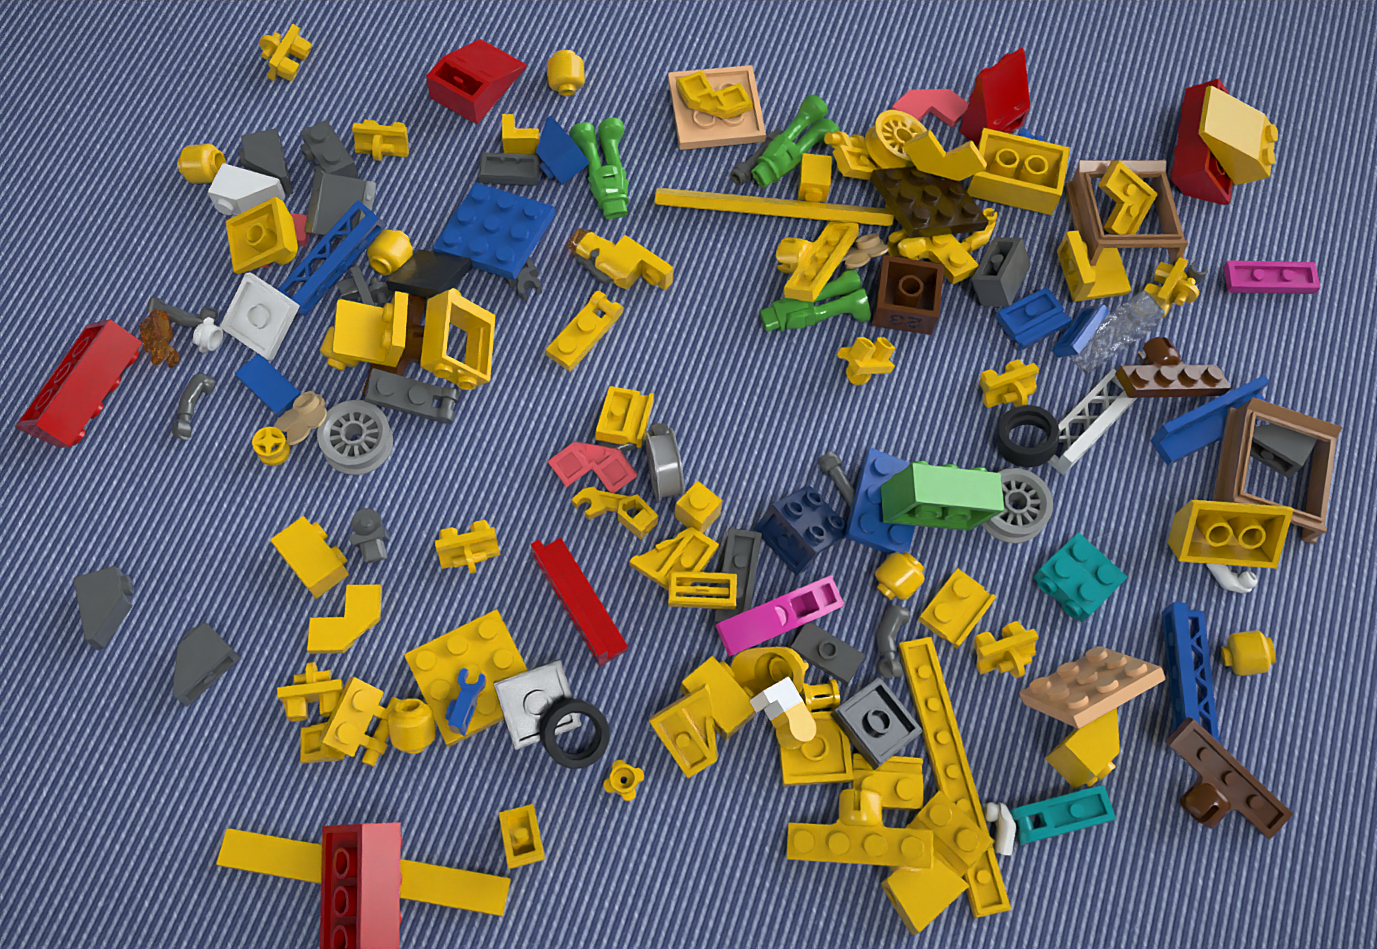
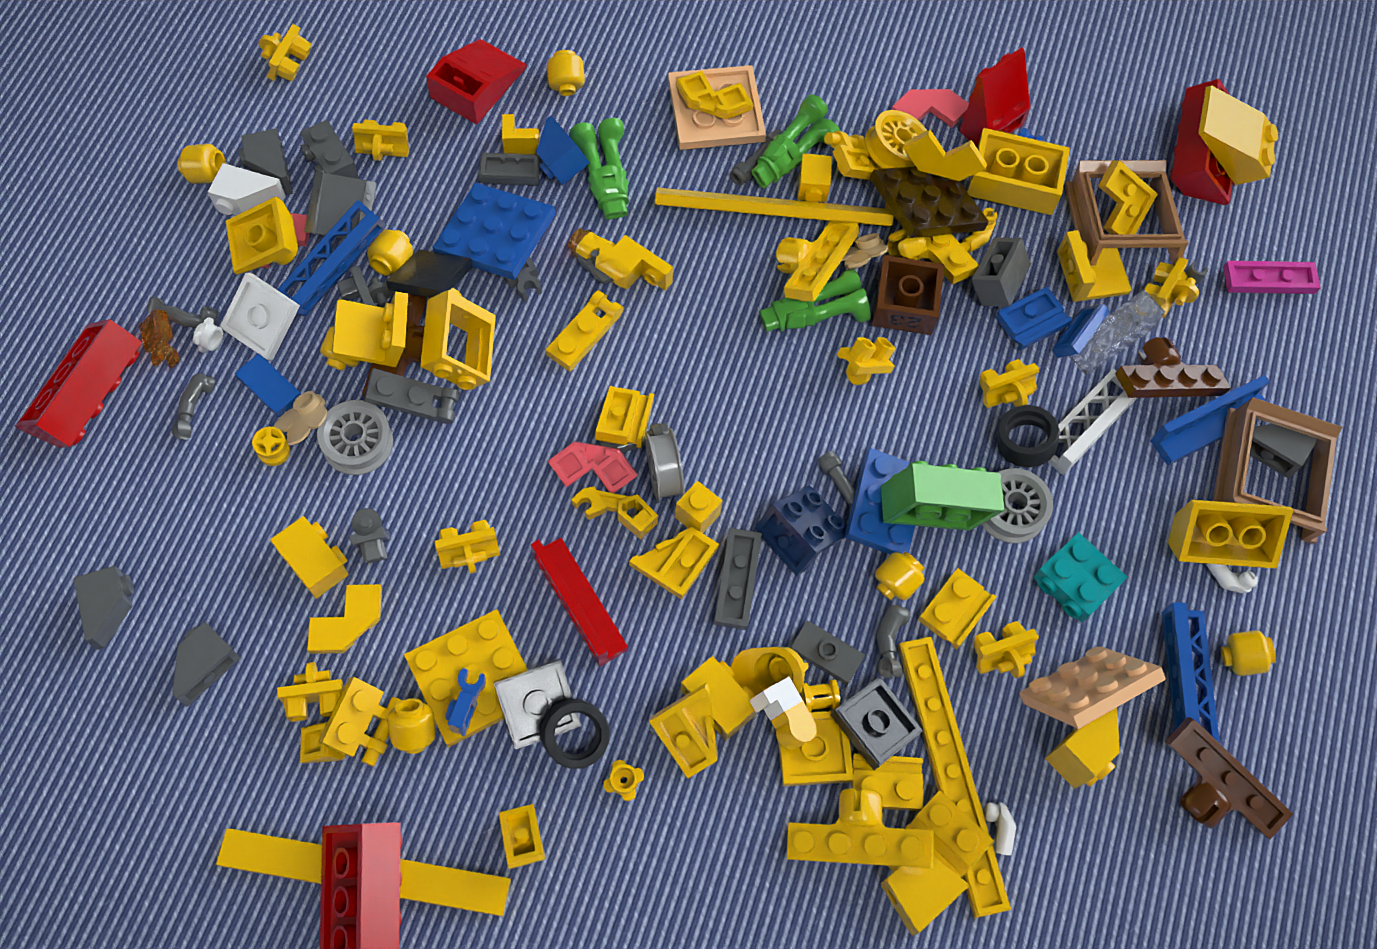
yellow tile [668,571,737,610] -> none
dark pink slope [715,575,845,656] -> none
teal plate [1009,785,1116,846] -> none

